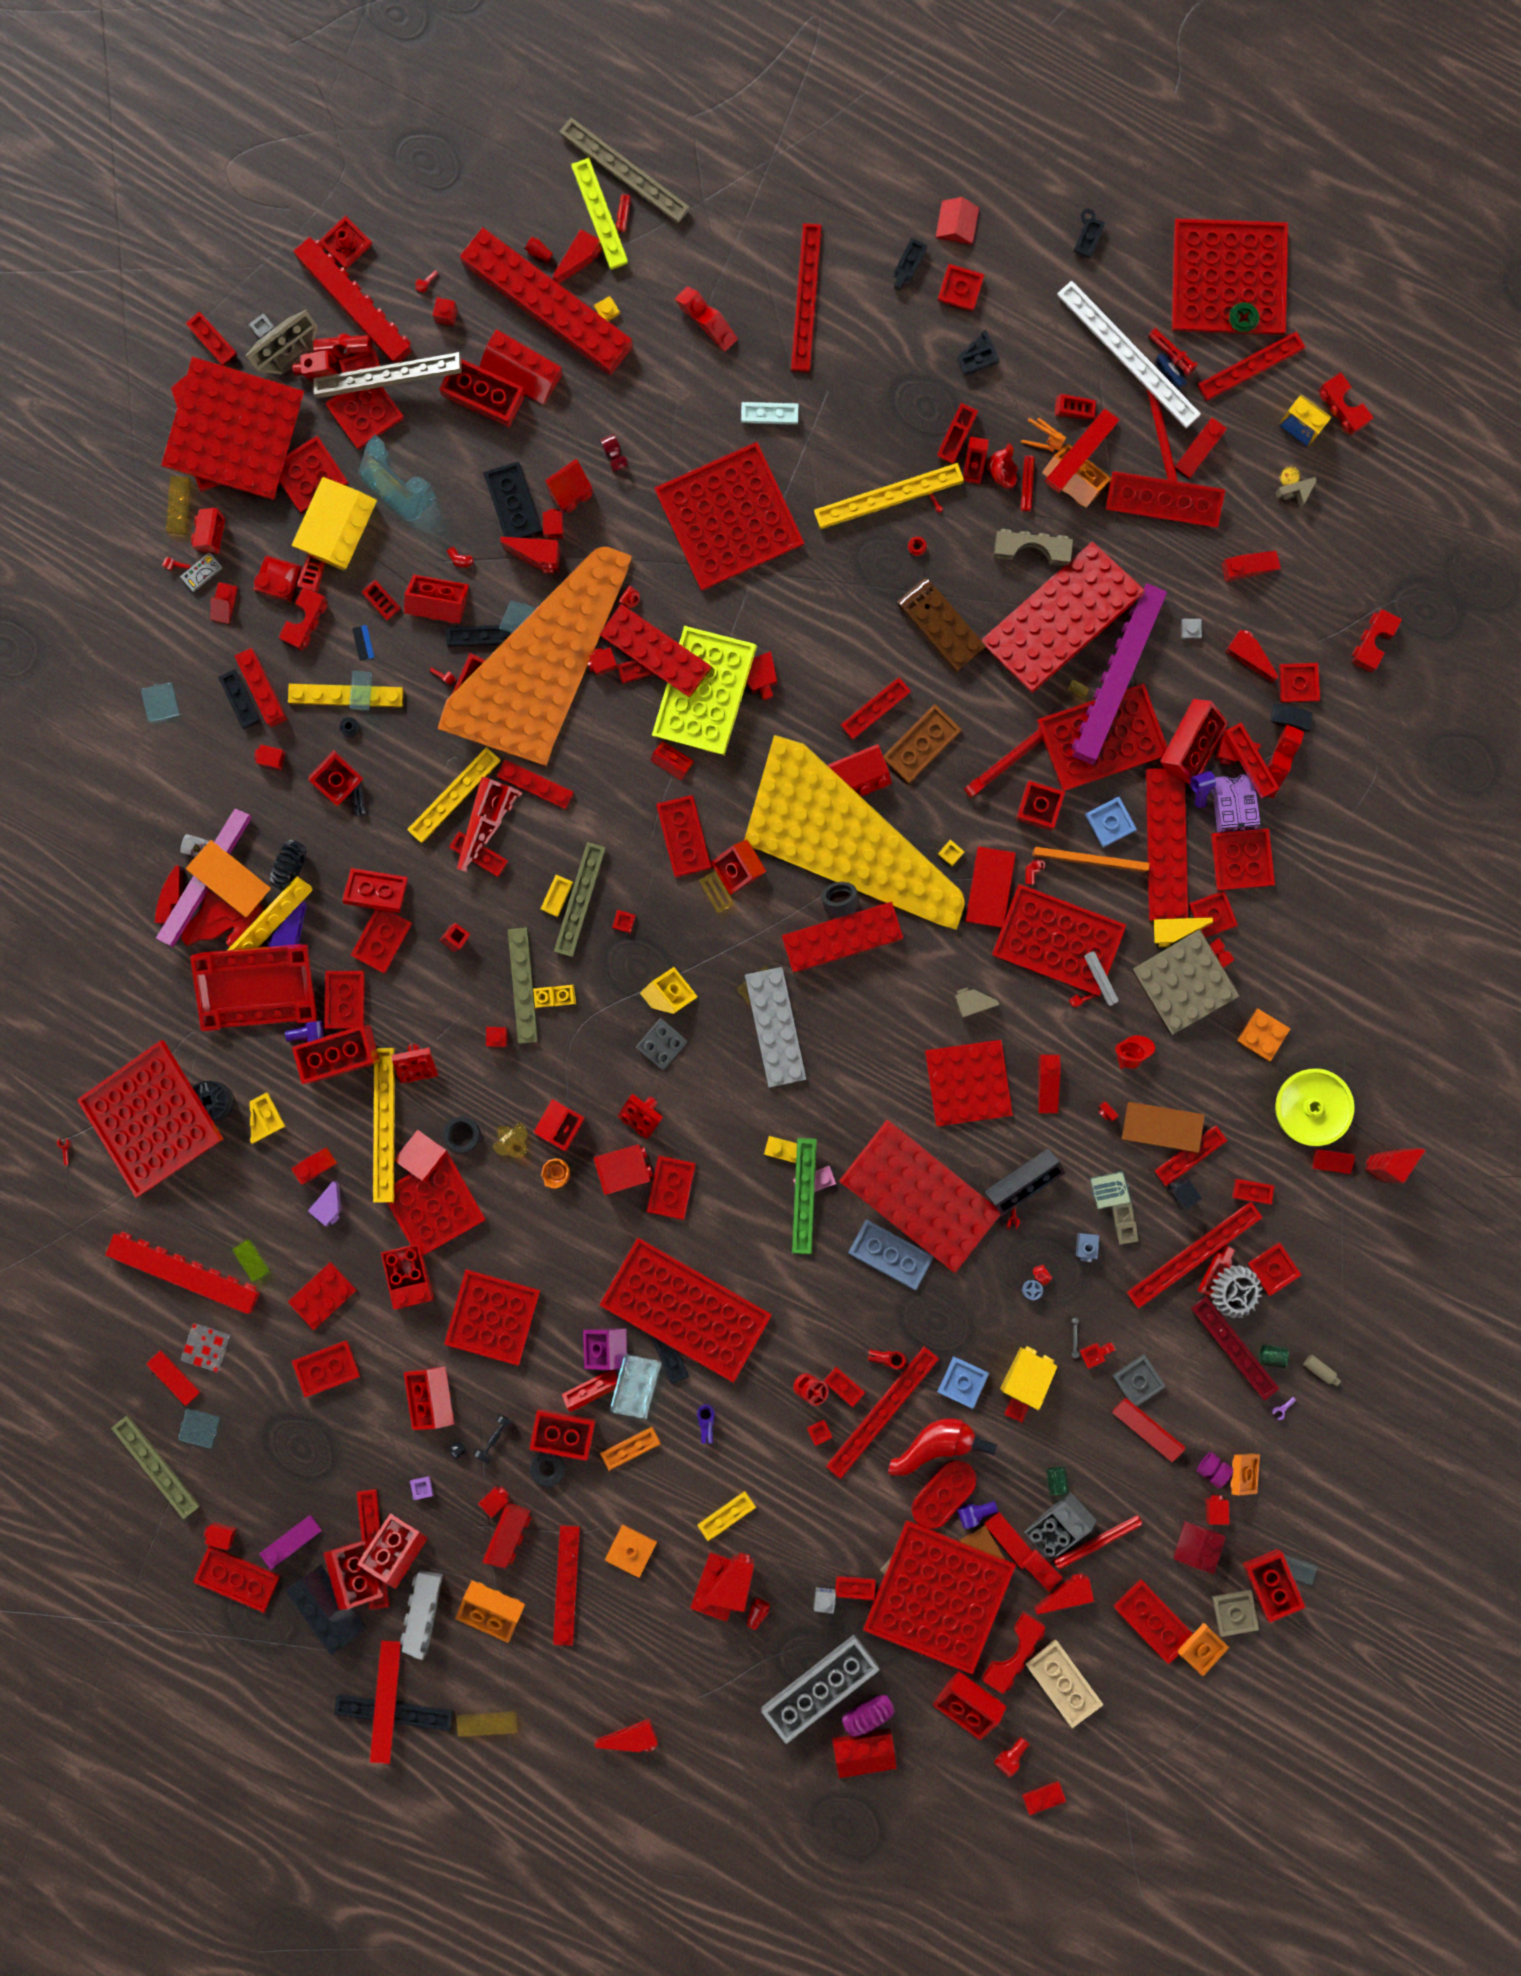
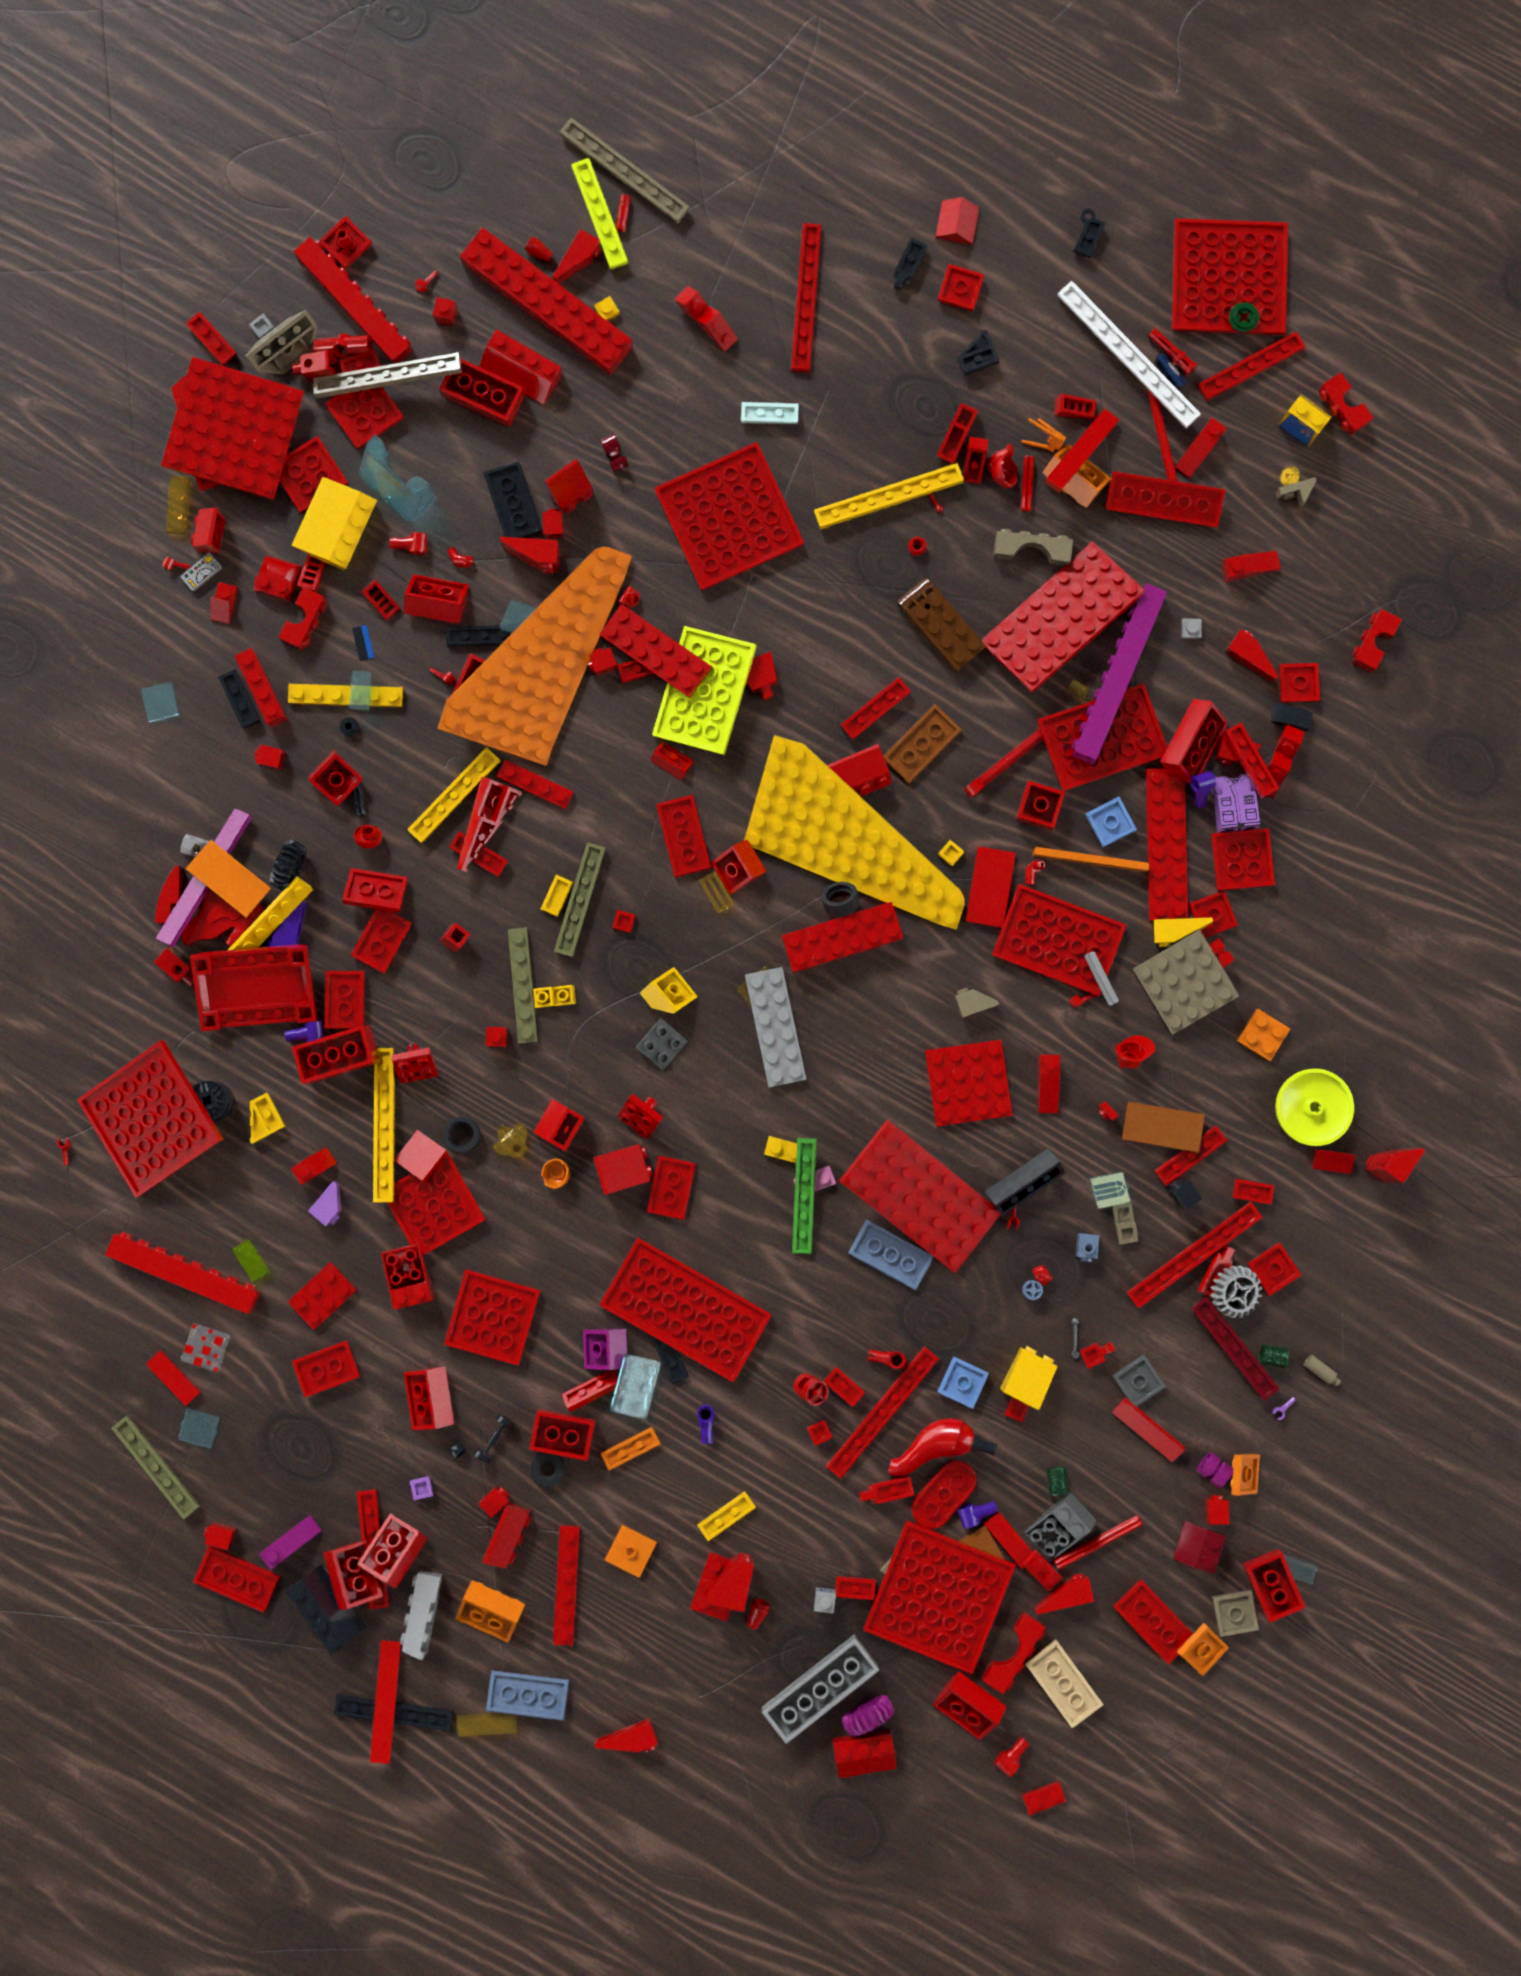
none -> red torso [153,947,194,987]
none -> red plate [354,825,382,848]
none -> red pin [389,532,427,555]
none -> sand blue tile [486,1670,569,1721]
none -> red hinge [859,1475,915,1504]

